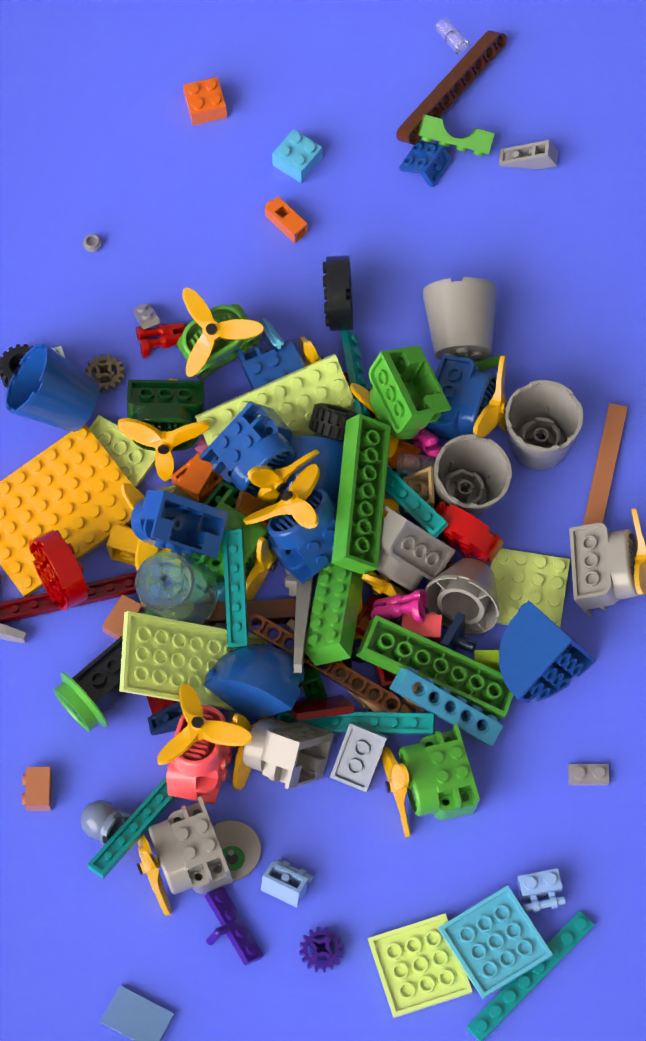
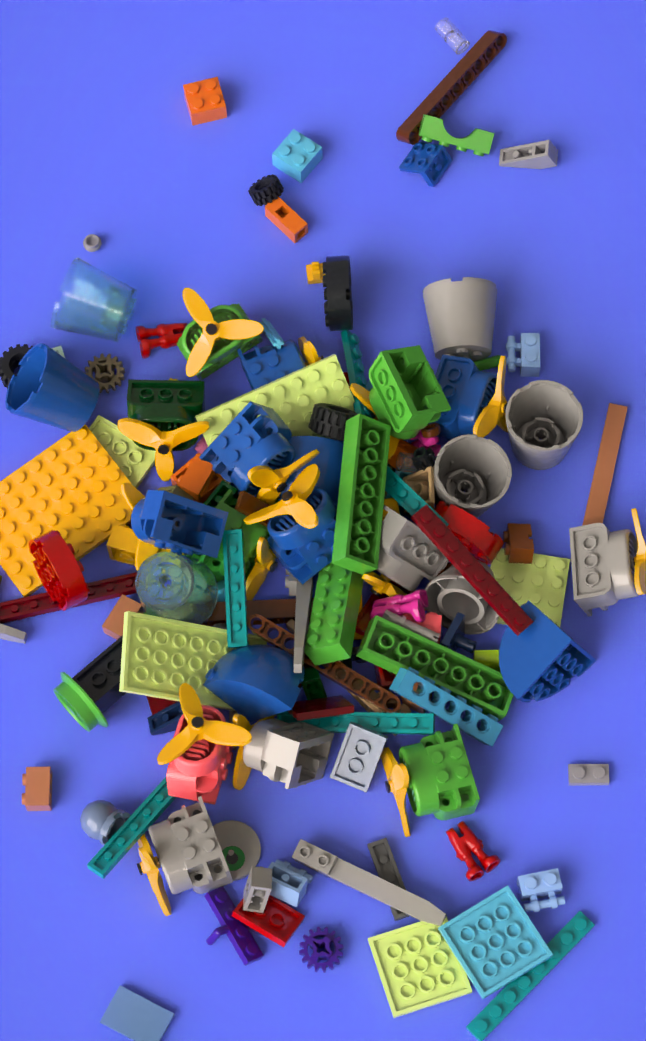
light grey plate [132,303,160,330] -> none
none -> clear light blue cone [51,258,137,342]
none -> red plate [232,895,305,947]
none -> light grey brick [243,866,272,913]
none -> black tyre [248,174,284,206]
none -> light grey piece [292,839,447,926]
none -> yellow tile [306,261,326,284]
none -> dark grey plate [367,838,409,921]
none -> light grey pin [382,609,440,643]
none -> black gear [411,447,436,471]
none -> dark red plate [411,504,534,636]
none -> reddish brown tile [421,423,441,438]
none -> red piece [446,821,500,881]
none -> dark orange brick [503,523,534,564]
none -> light blue brick [506,333,540,377]

